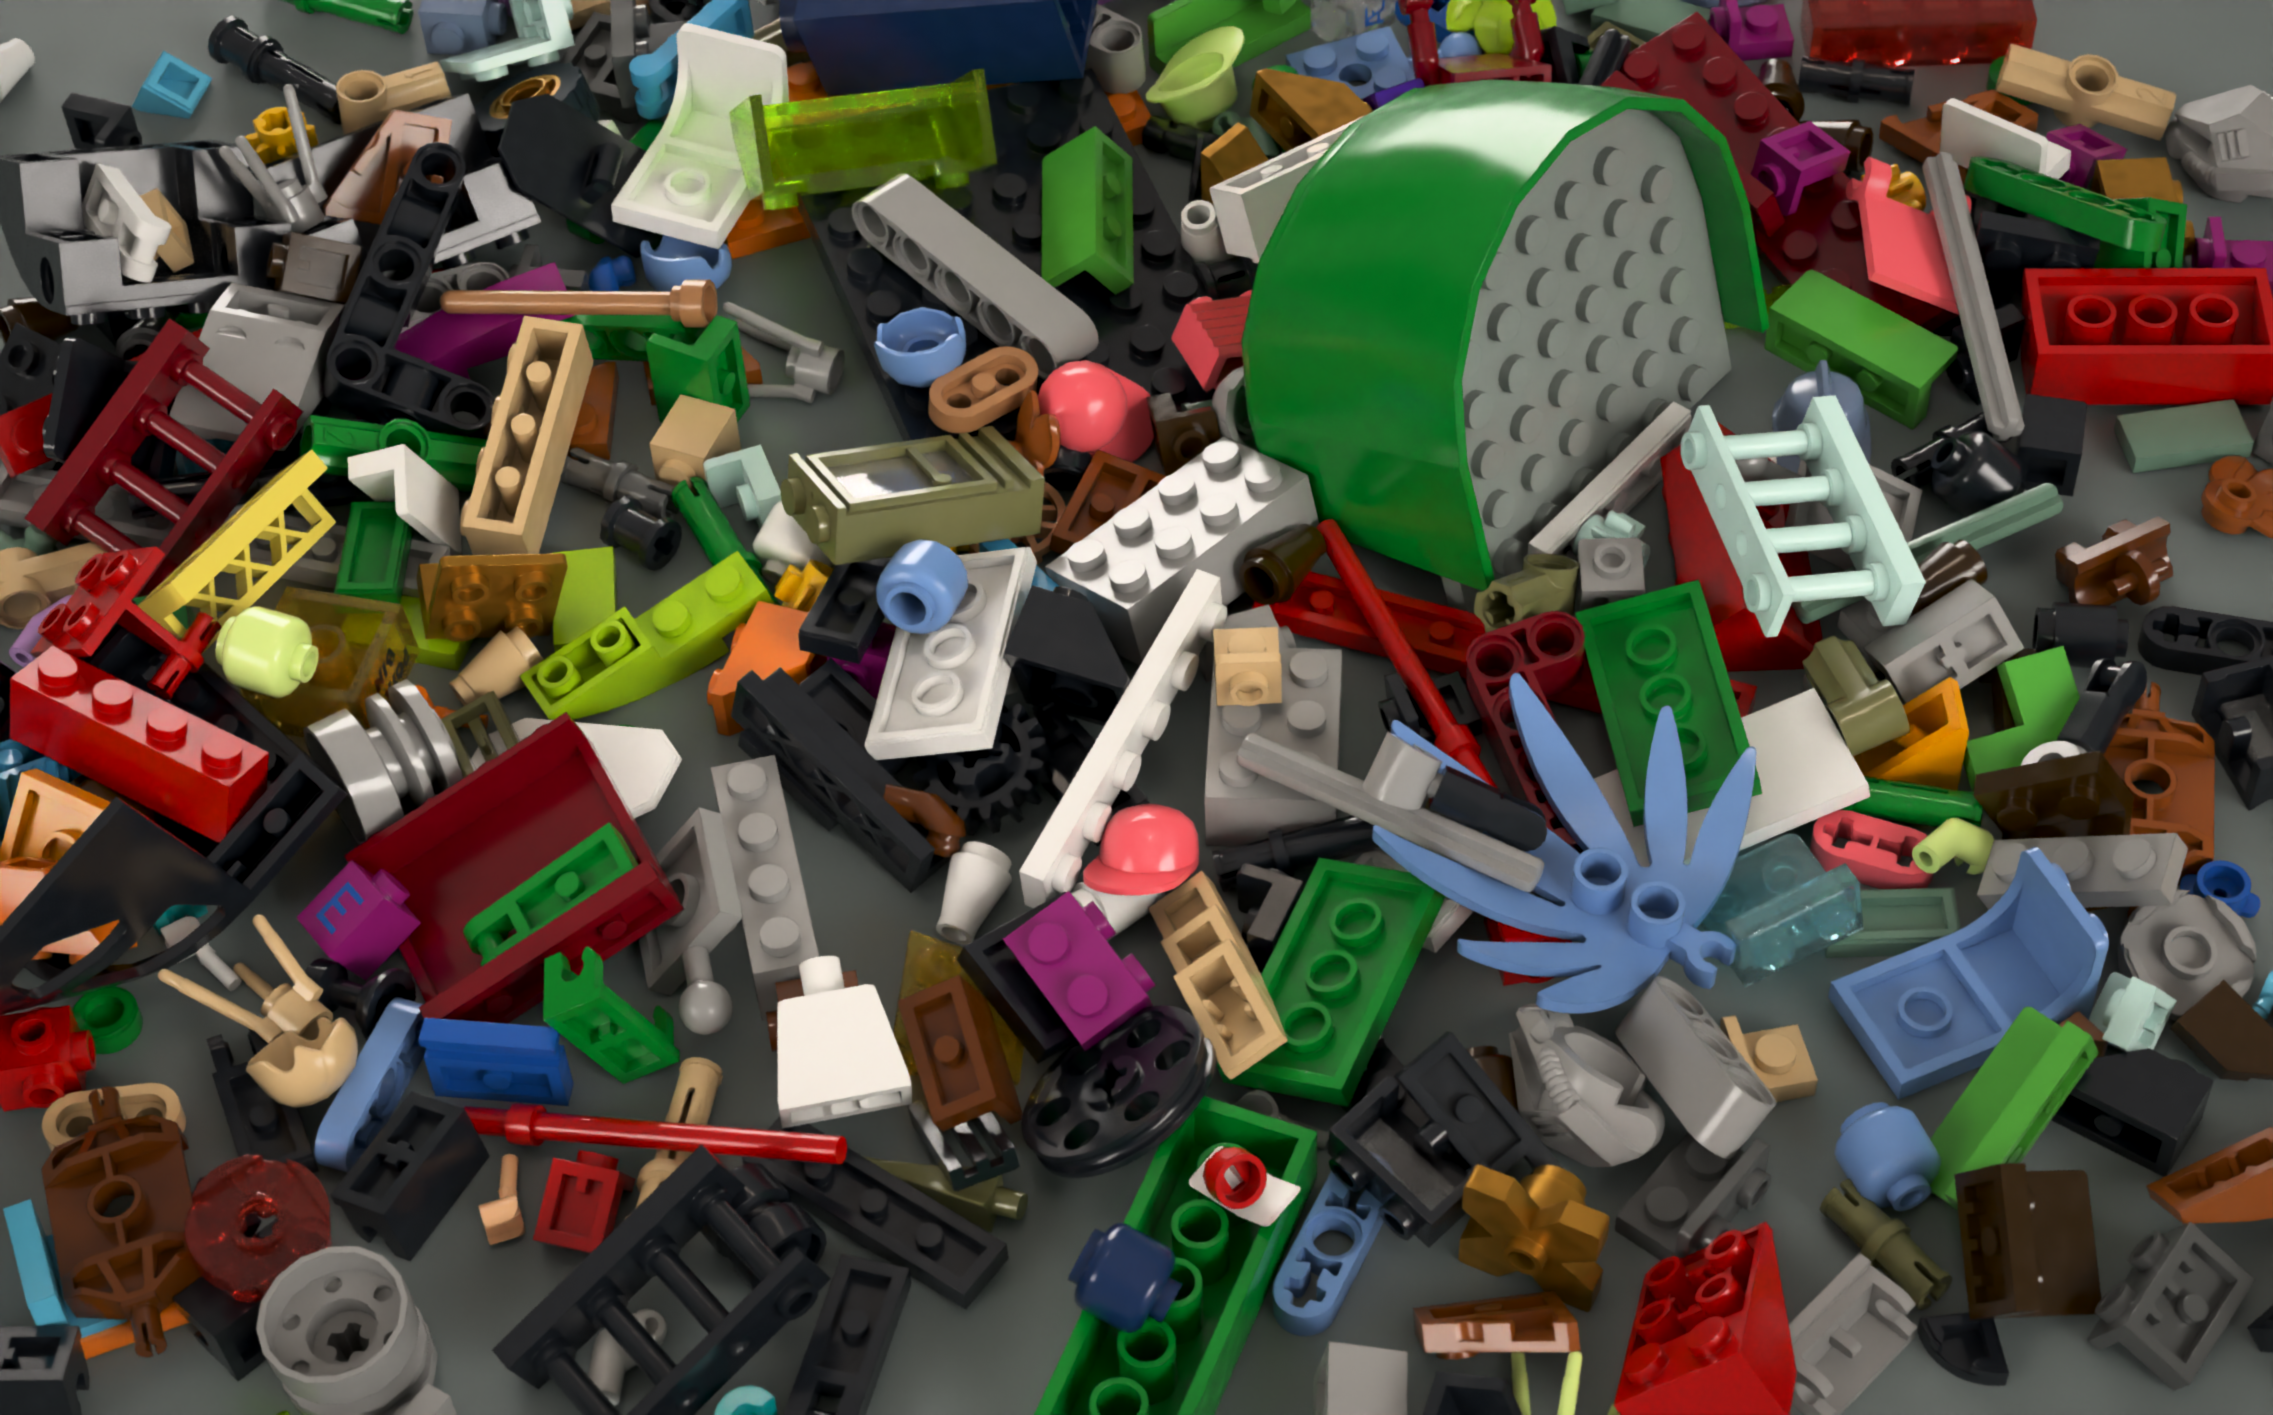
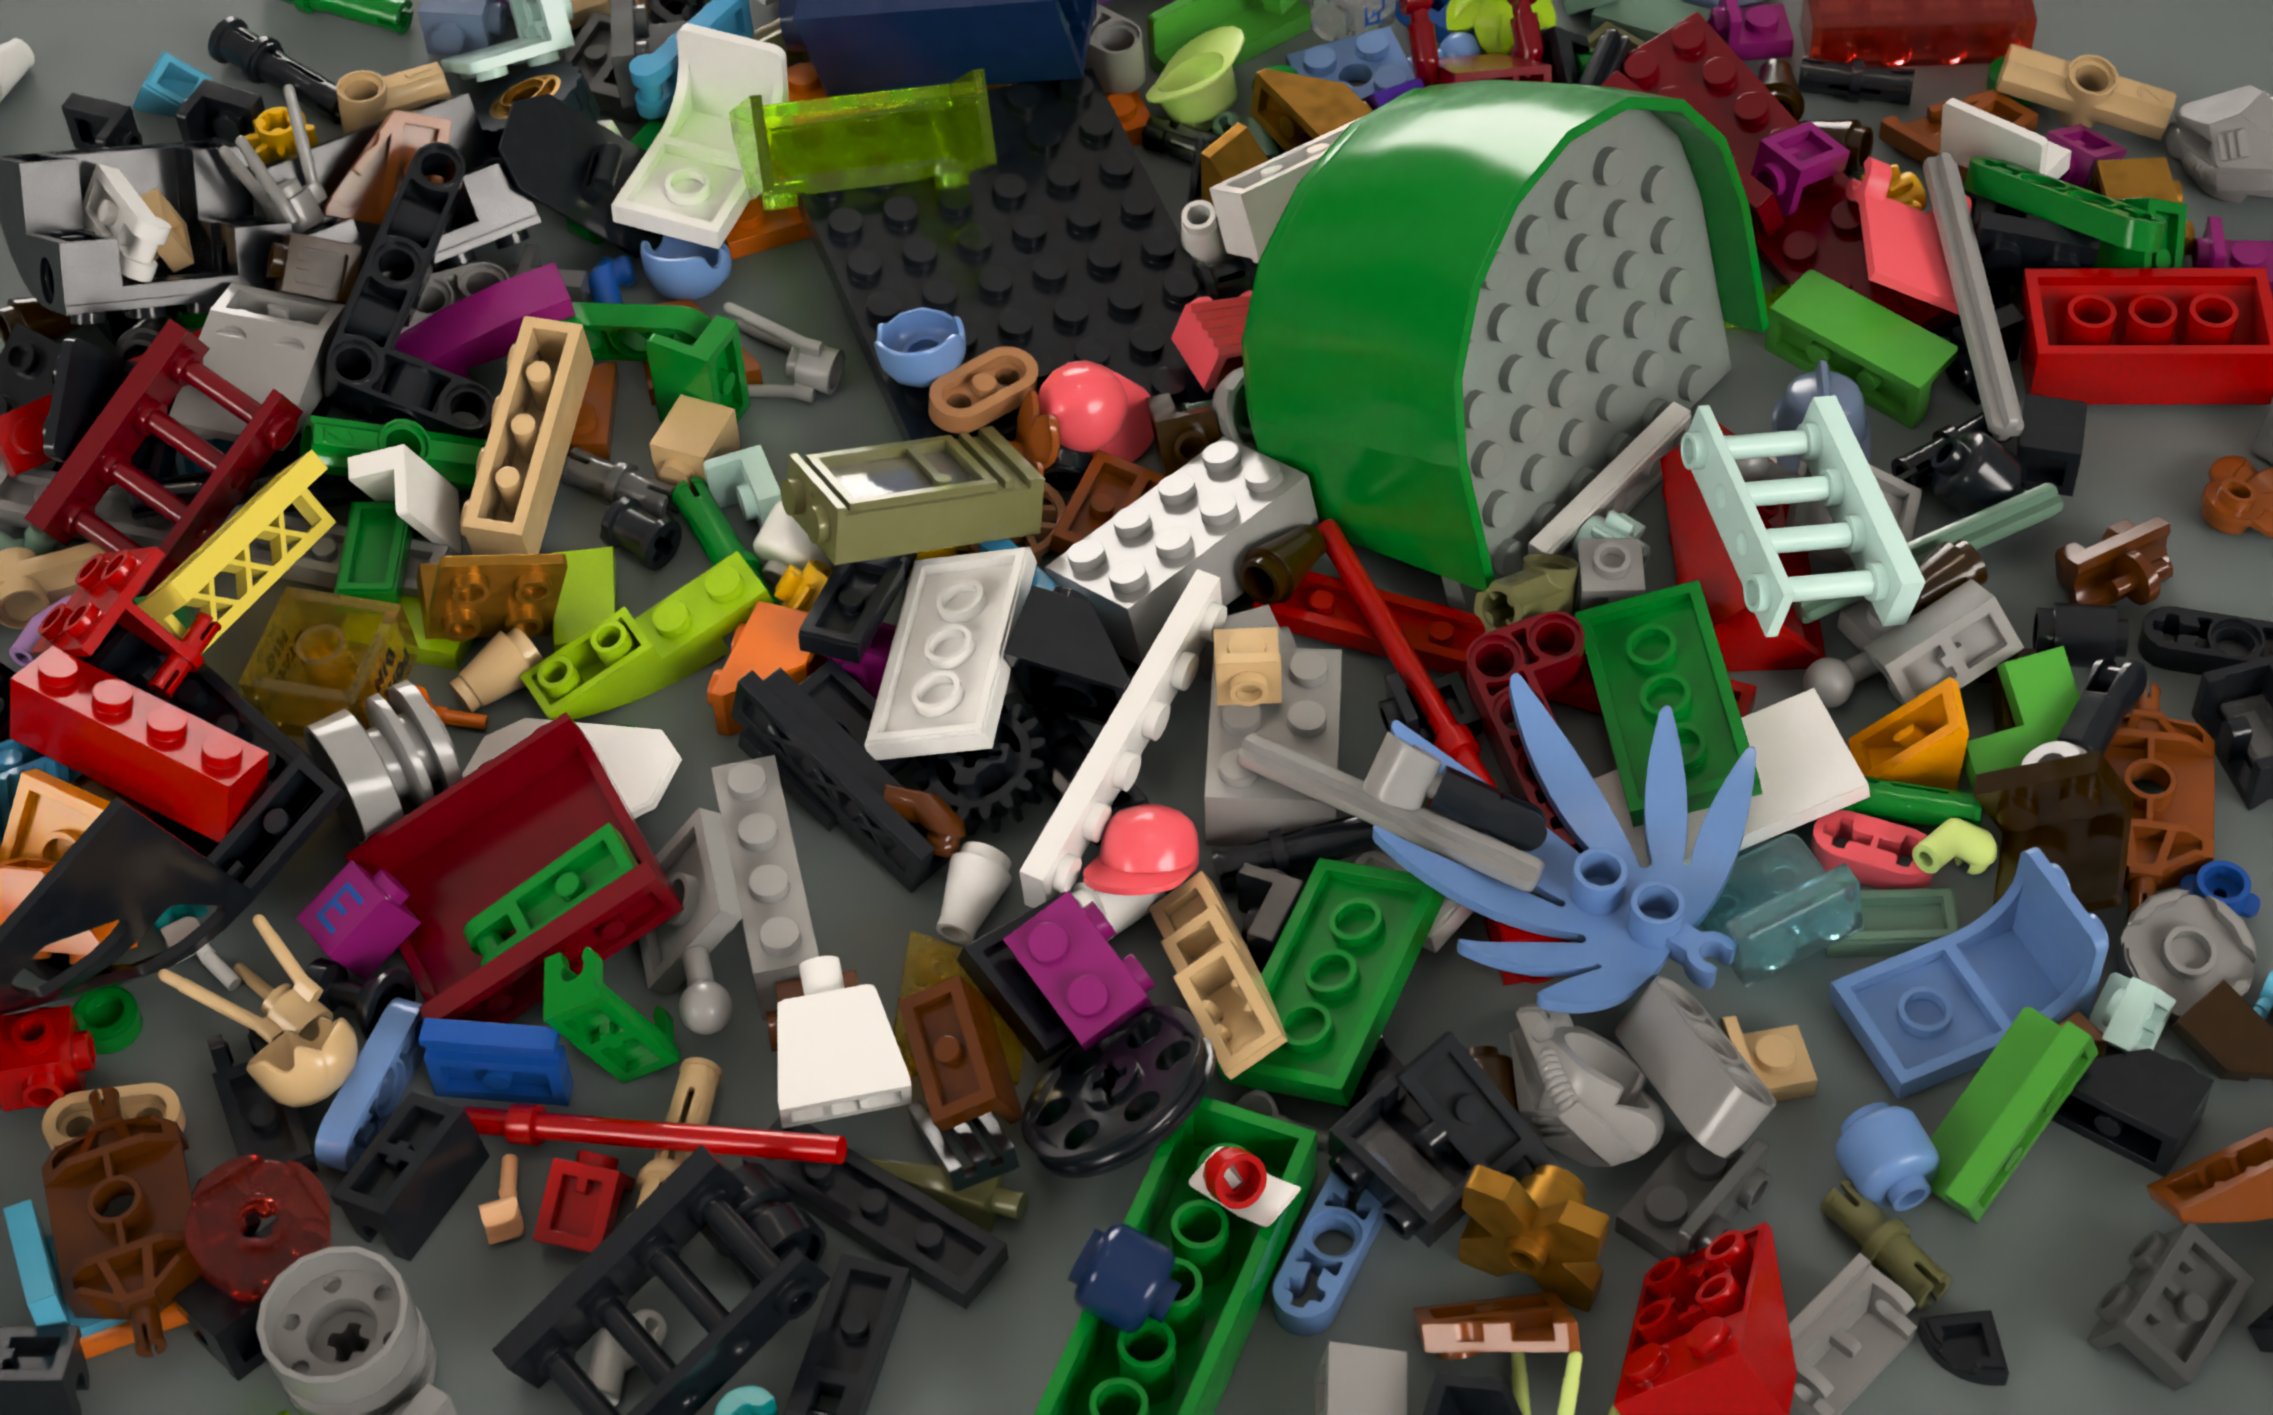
yellowish green head [215,606,319,698] -> none
medium nougat piece [440,279,718,328] -> none
olive tile [441,691,520,778] -> none
light grey beam [851,173,1099,380] -> none
medium blue head [876,539,968,634] -> none
bright green panel [1042,126,1134,295] -> none
olive piece [1802,635,1910,757] -> none
dark brown bracket [1954,1163,2102,1320] -> none
light grey plate [1977,833,2188,910] -> none
sand green tile [2114,399,2254,473] -> none
none -> black bracket [176,79,265,143]

